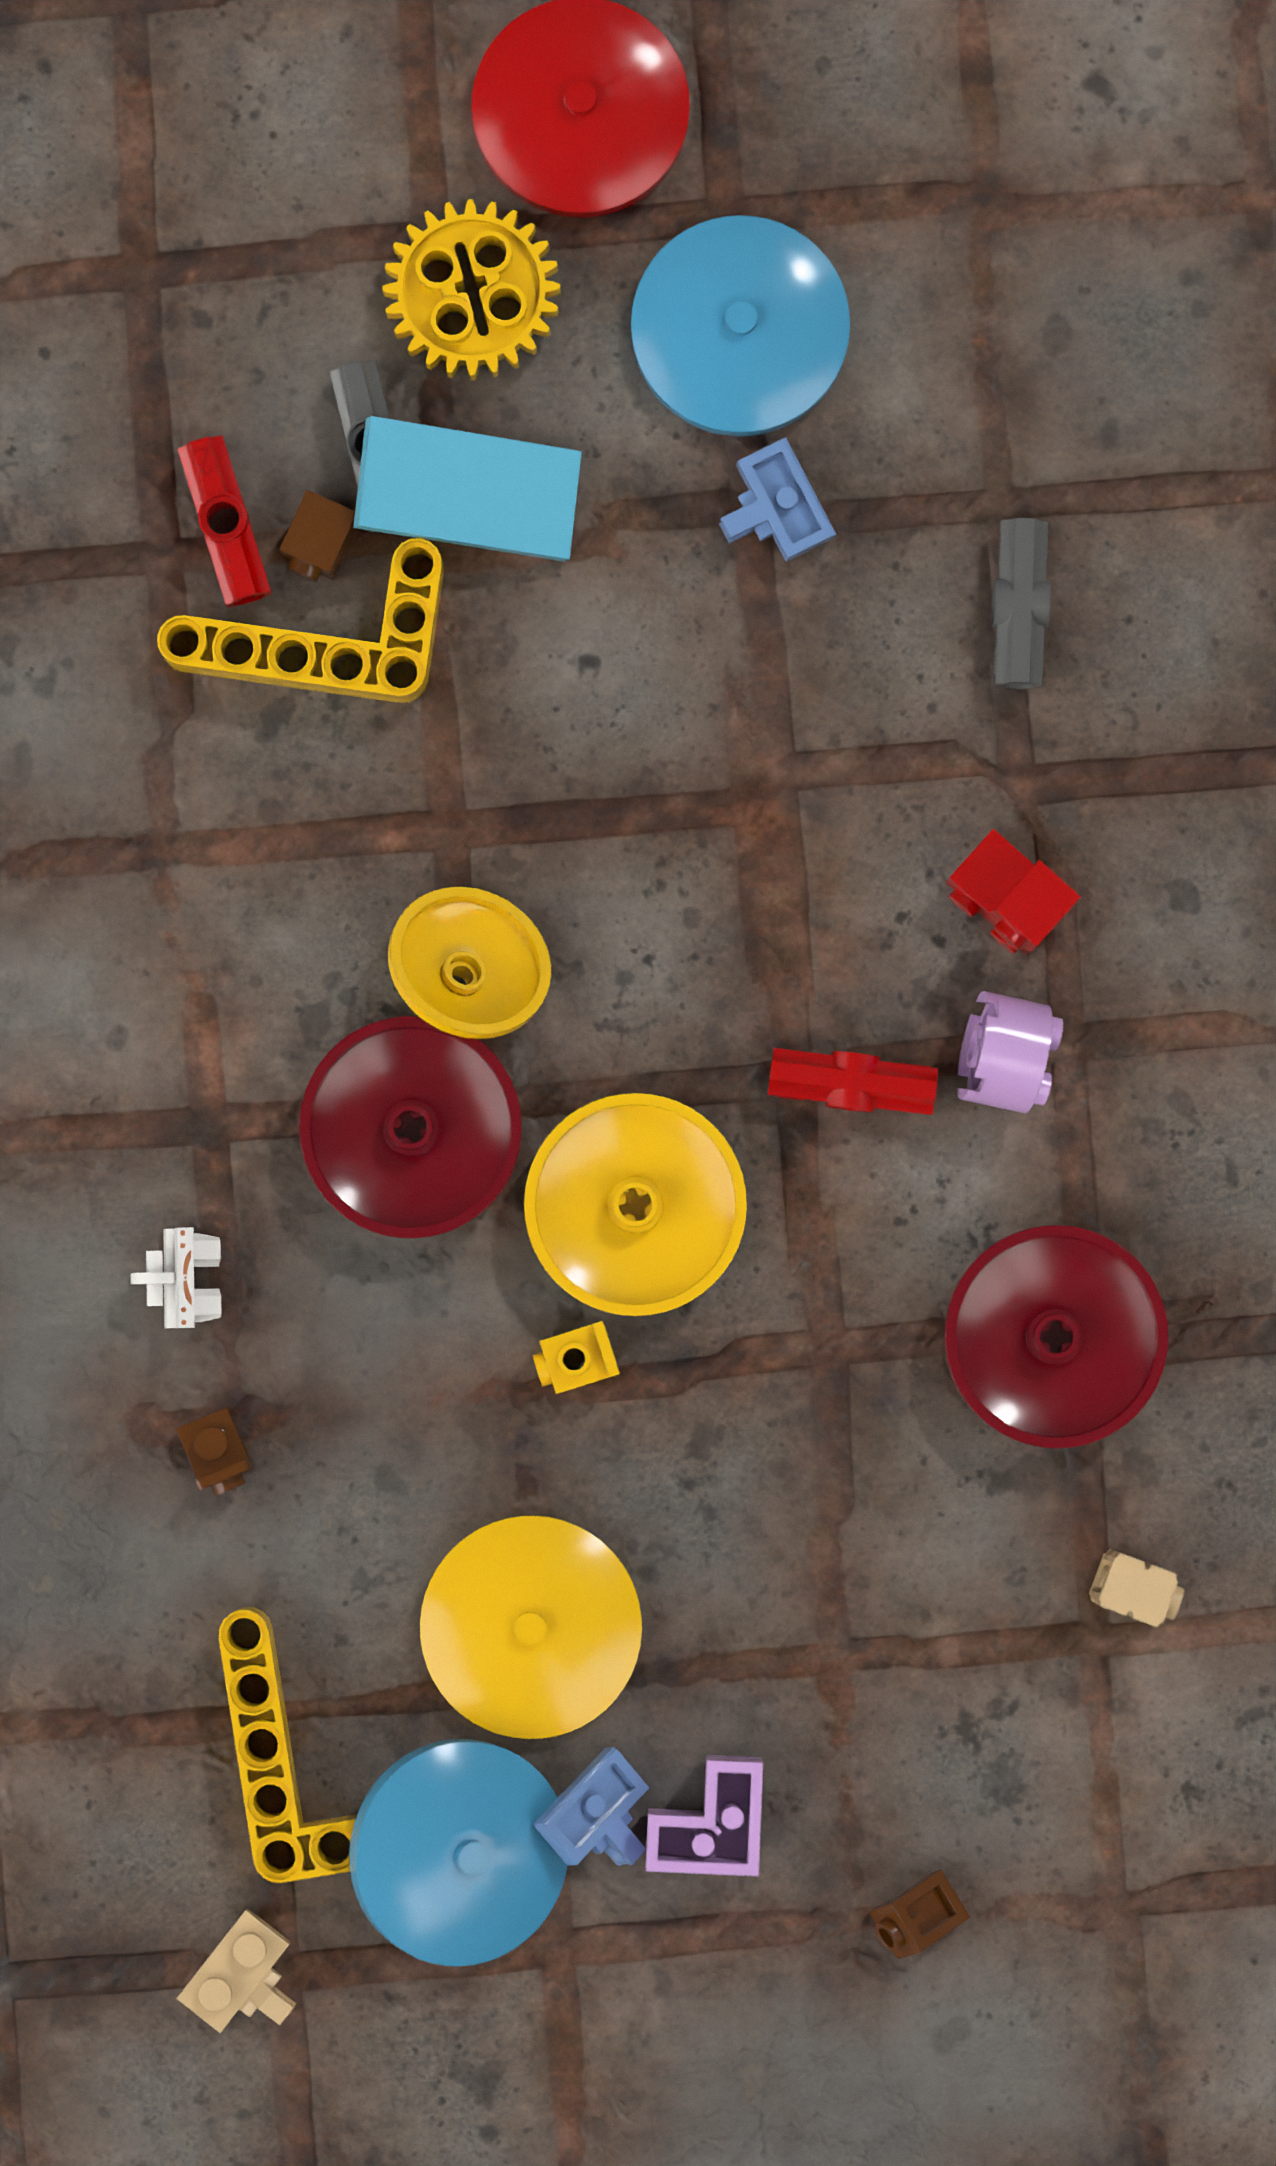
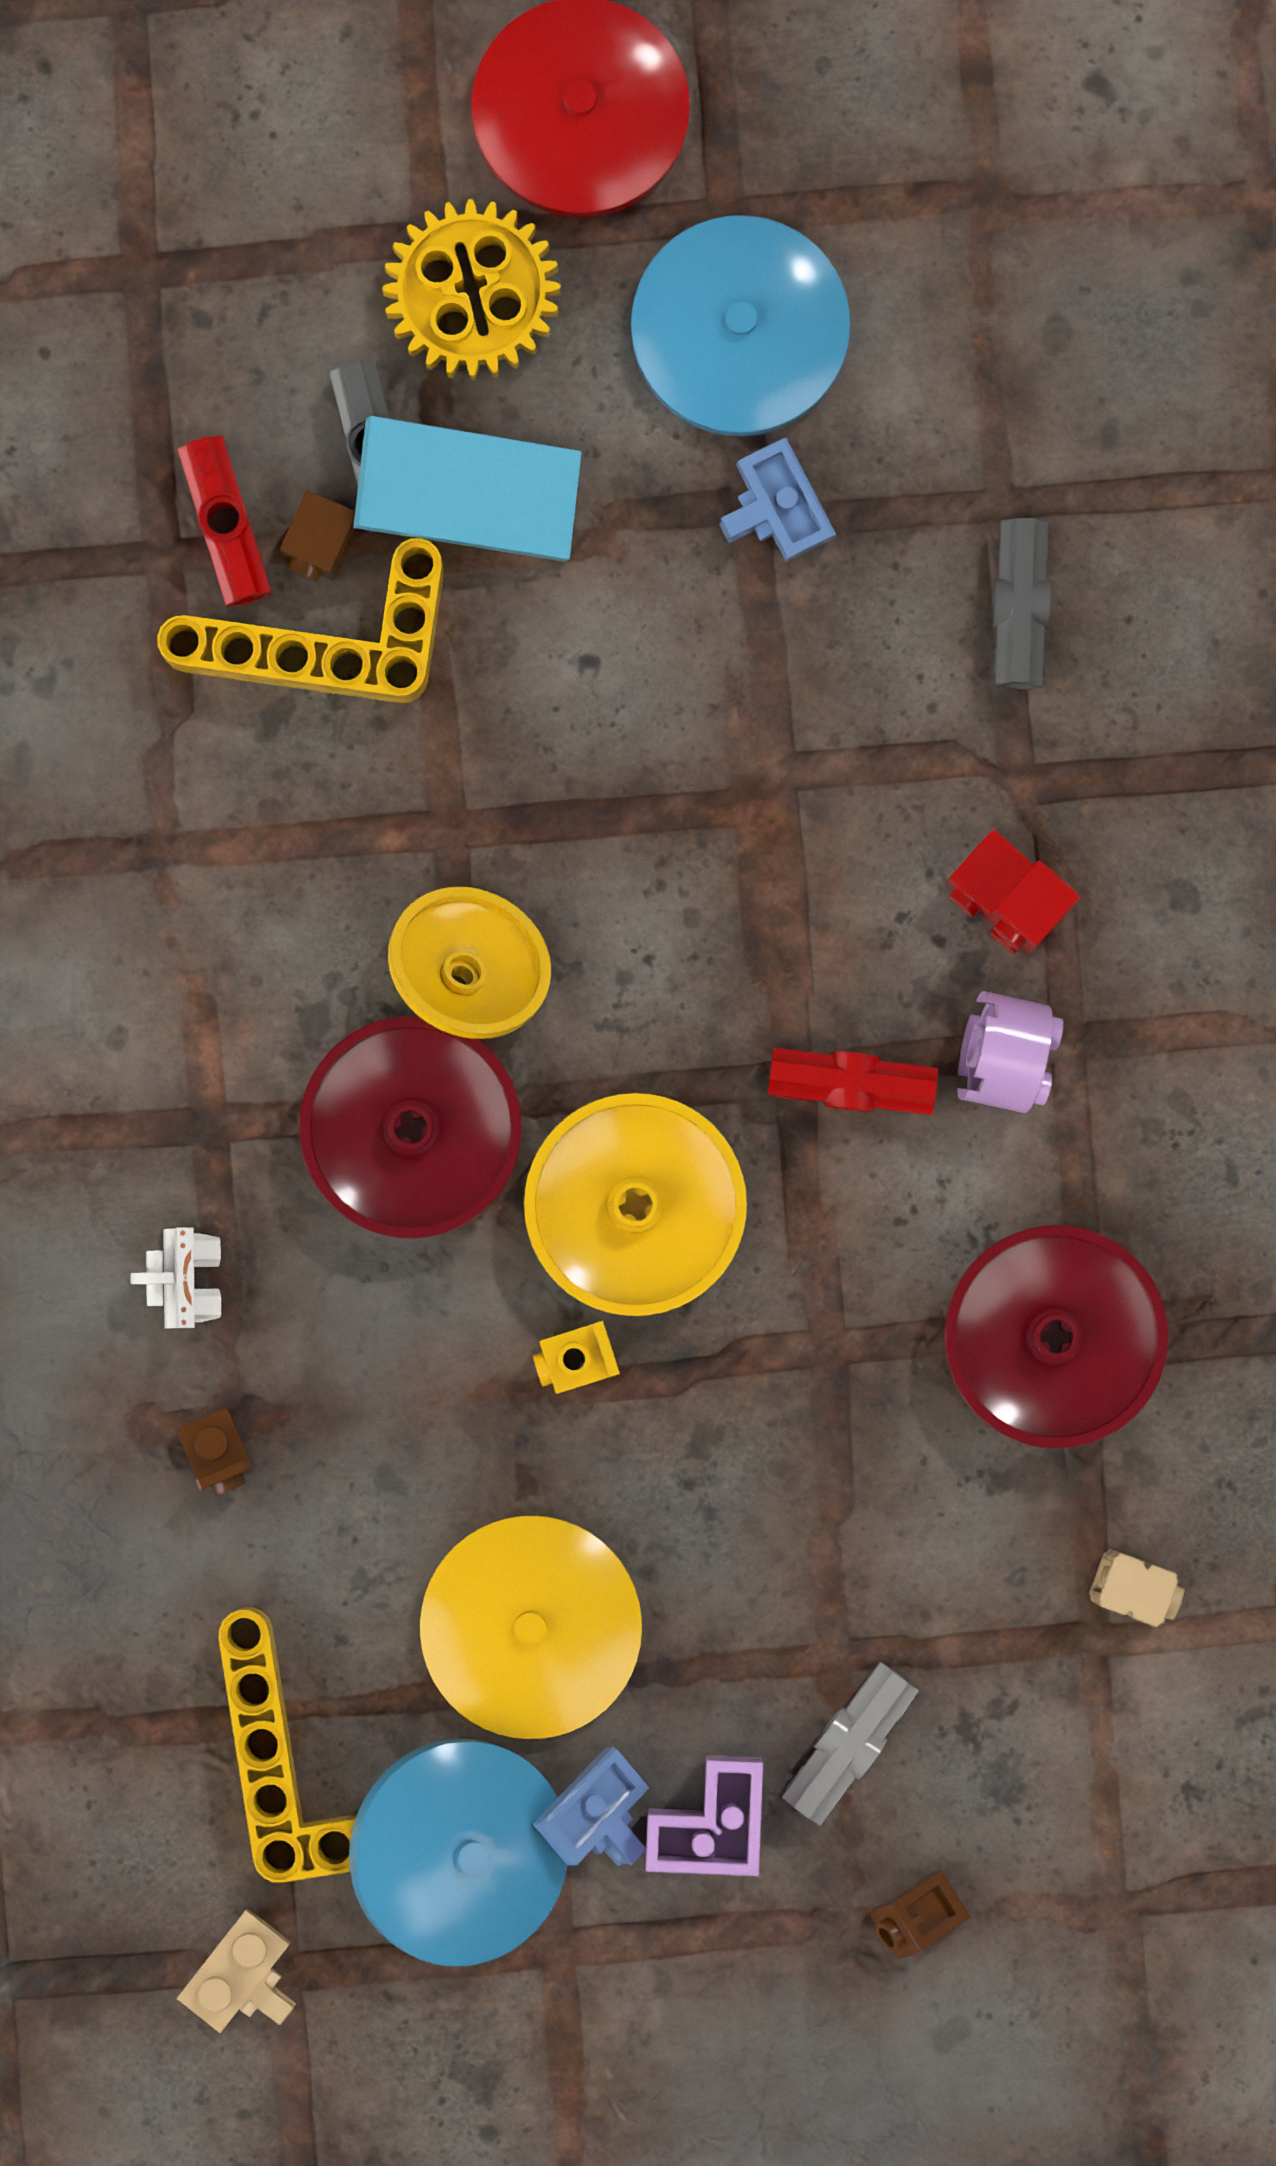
none -> light grey piece [782,1661,919,1826]

